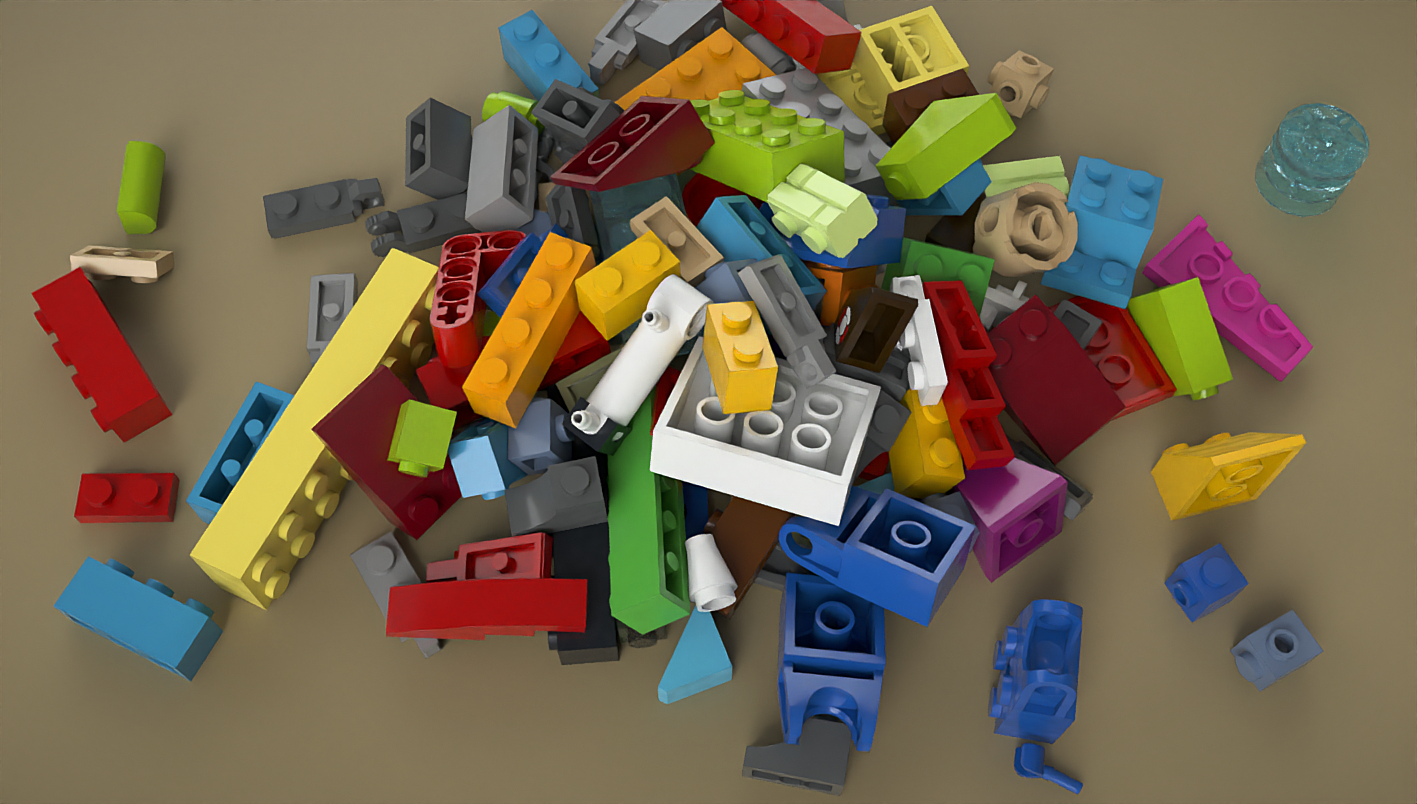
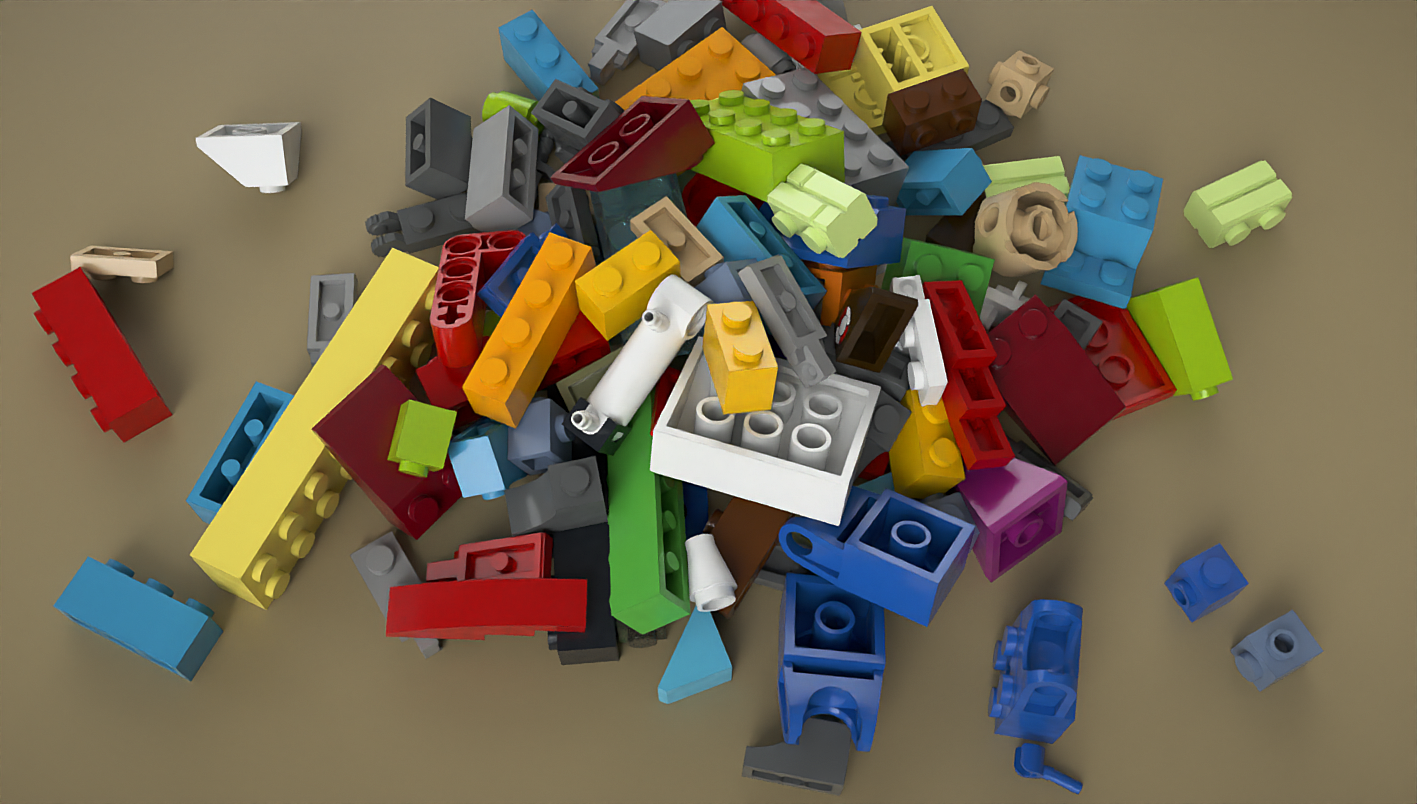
red plate [74,473,180,523] -> none
lime brick [117,141,166,234] -> none
dark grey hinge [263,178,384,239] -> none
lime slope [875,93,1016,200] -> none
dark pink wing [1142,214,1313,382] -> none
yellow slope [1151,432,1306,521] -> none
clear light blue wheel [1255,103,1369,217] -> none
none -> white slope [196,122,301,193]
none -> yellowish green brick [1183,160,1292,248]

